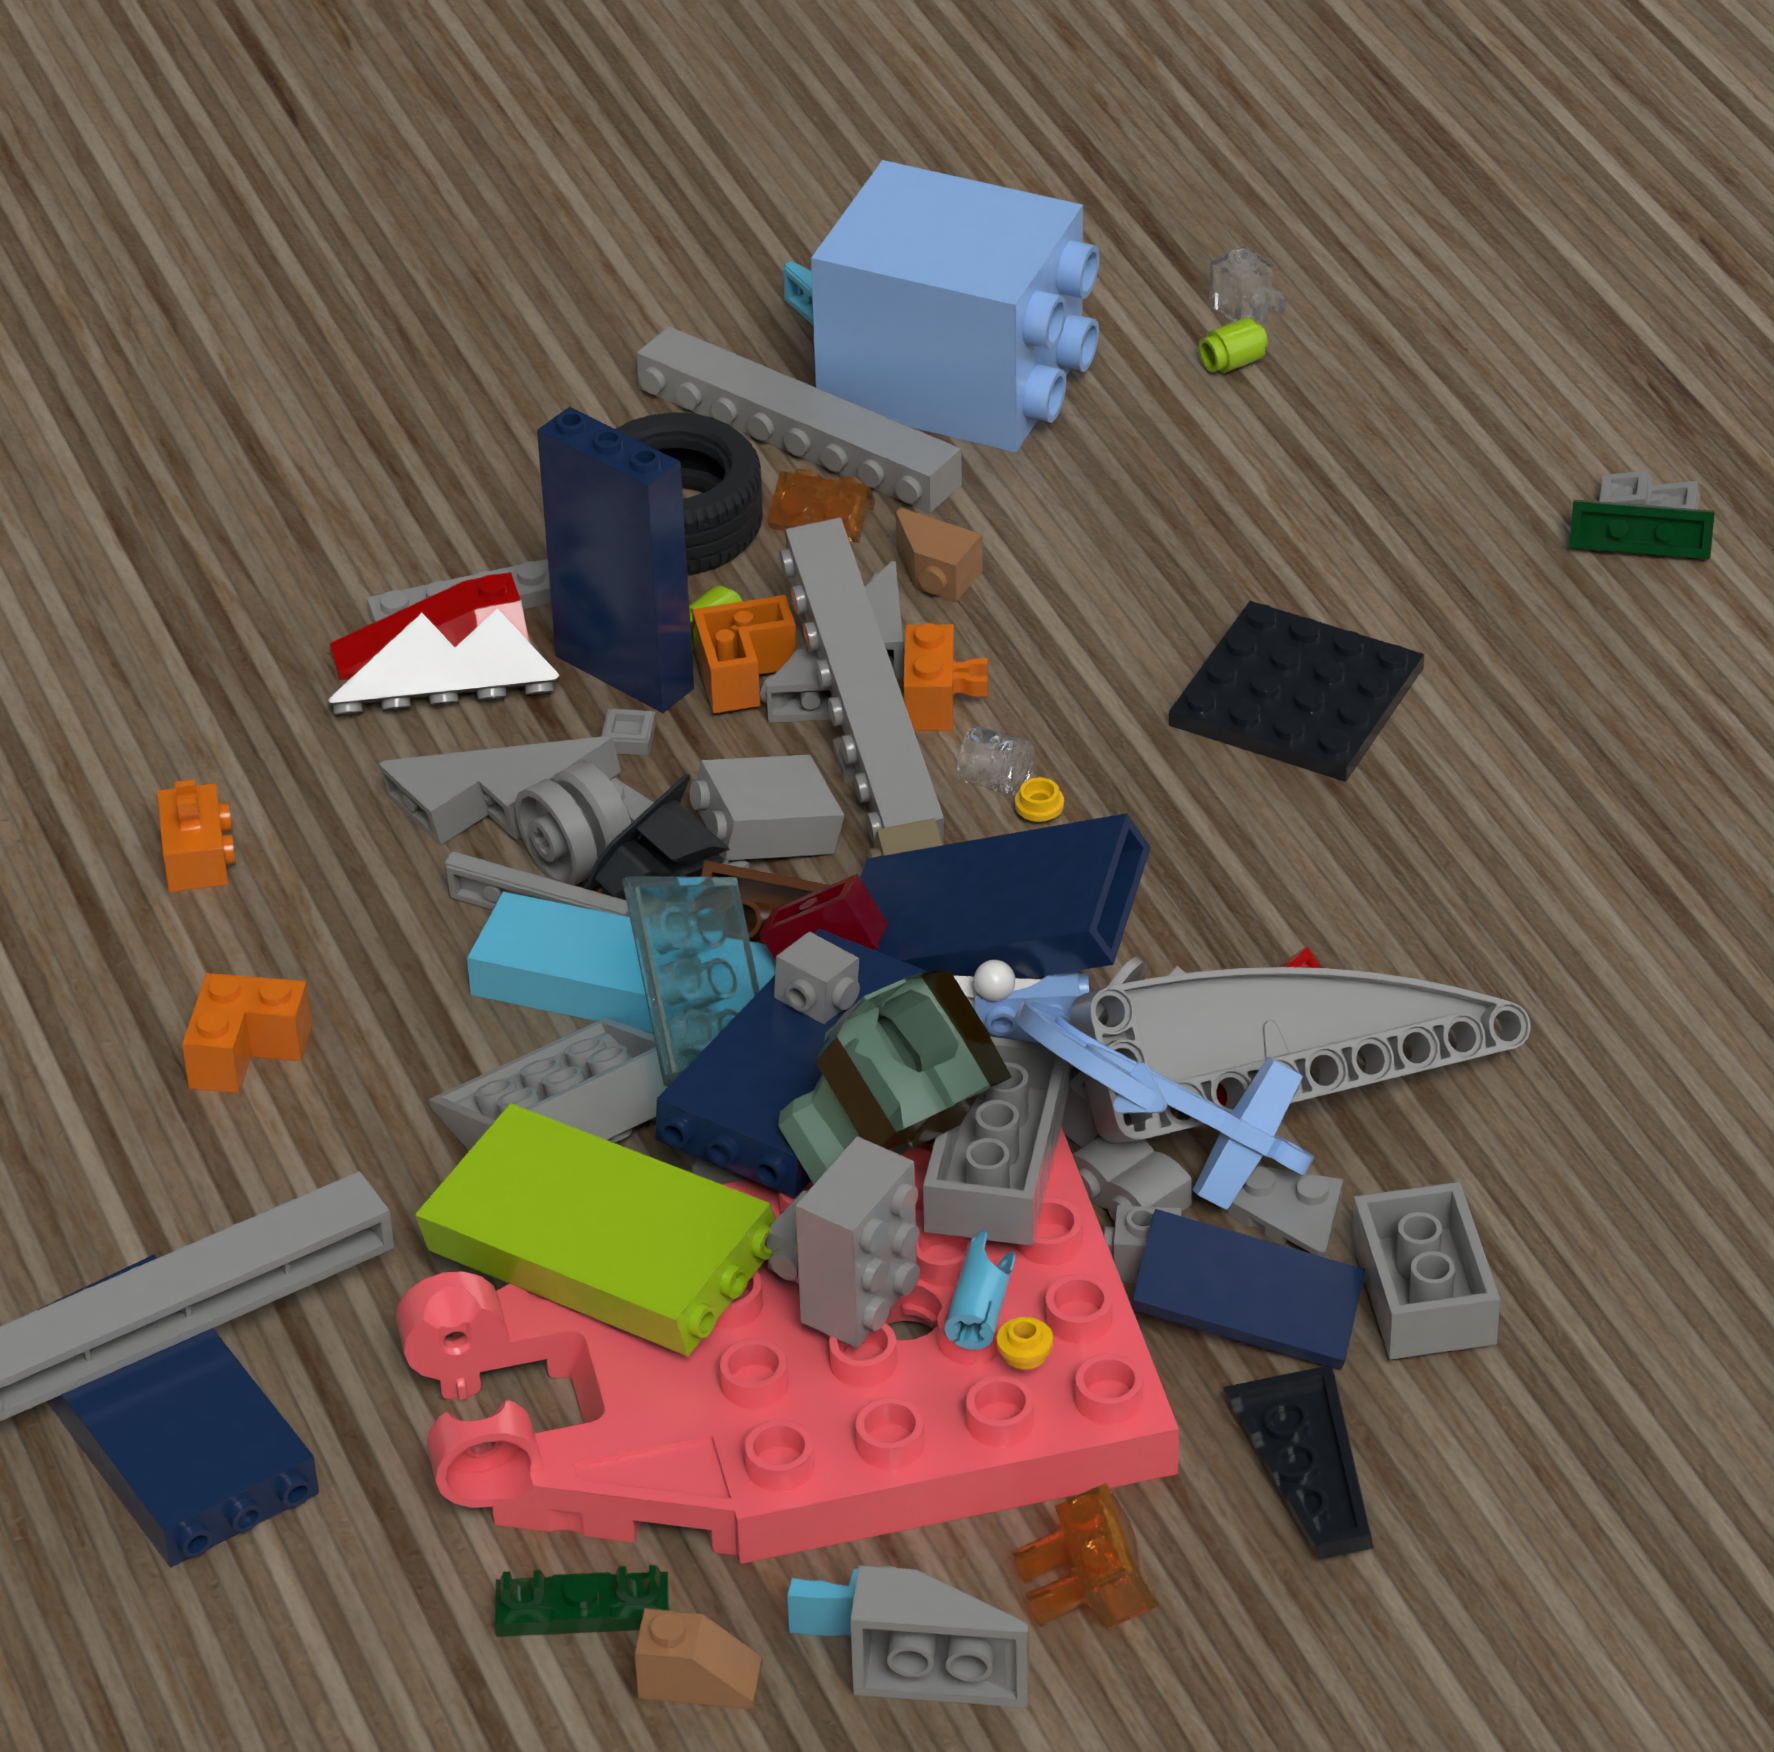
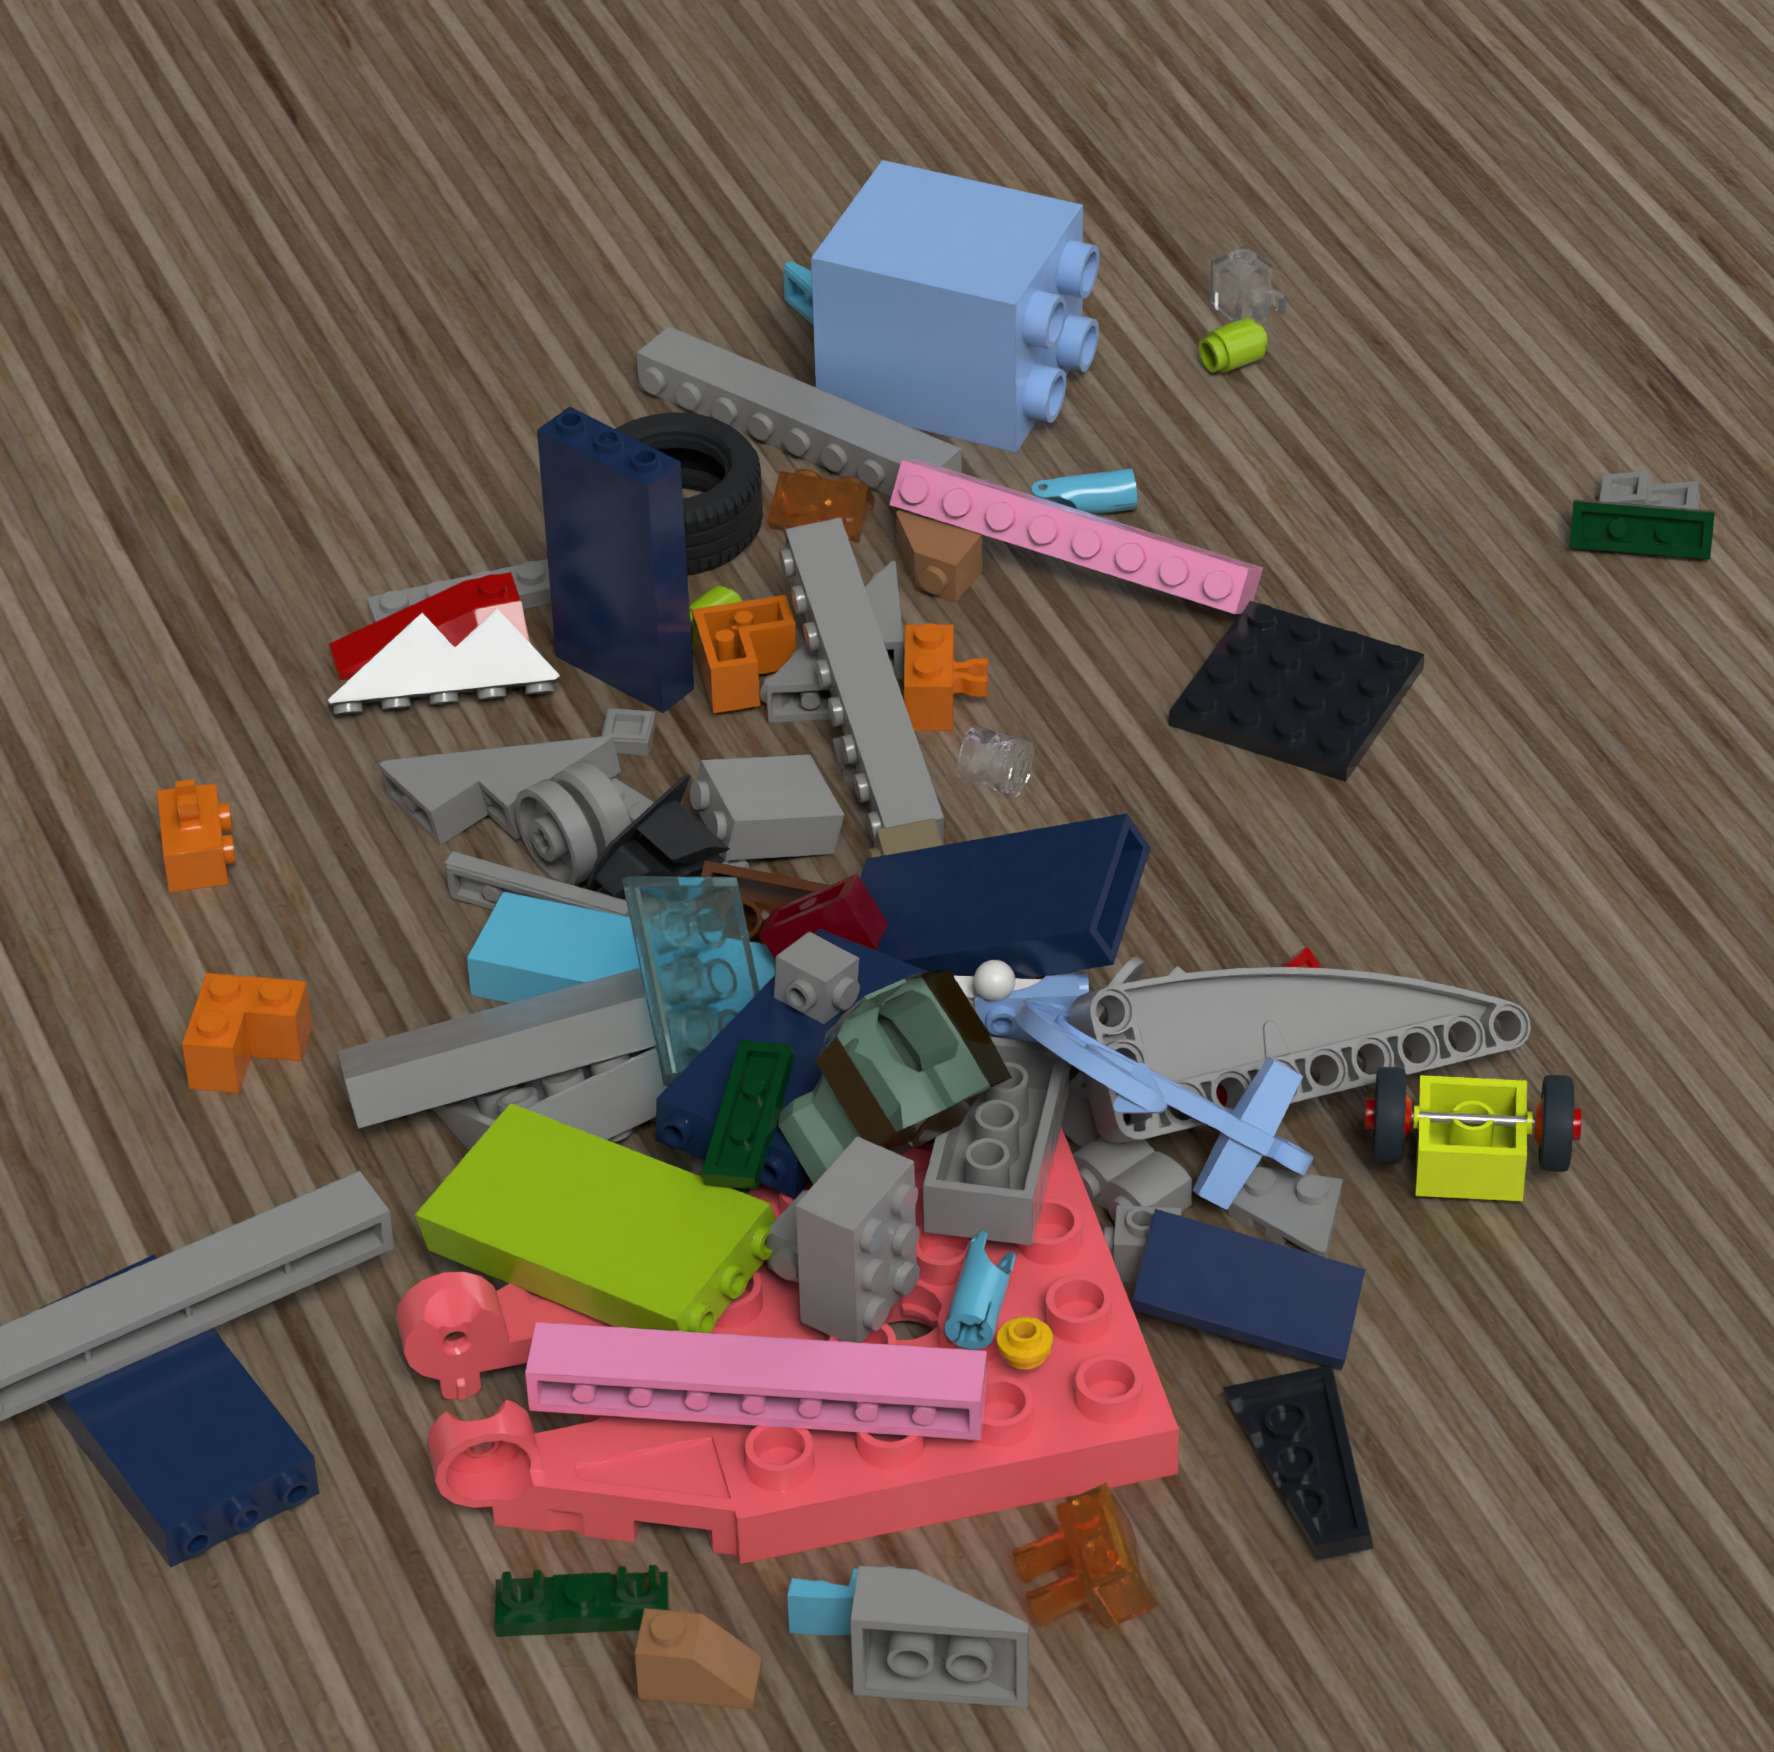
yellow plate [1015,777,1064,822] -> none
light grey brick [1352,1182,1500,1360] -> none
none -> light grey brick [337,968,669,1129]
none -> bright pink brick [525,1322,987,1440]
none -> dark green plate [701,1040,796,1195]
none -> bright pink brick [889,460,1263,614]
none -> medium azure piece [1031,468,1137,515]
none -> neon yellow brick [1365,1067,1582,1201]

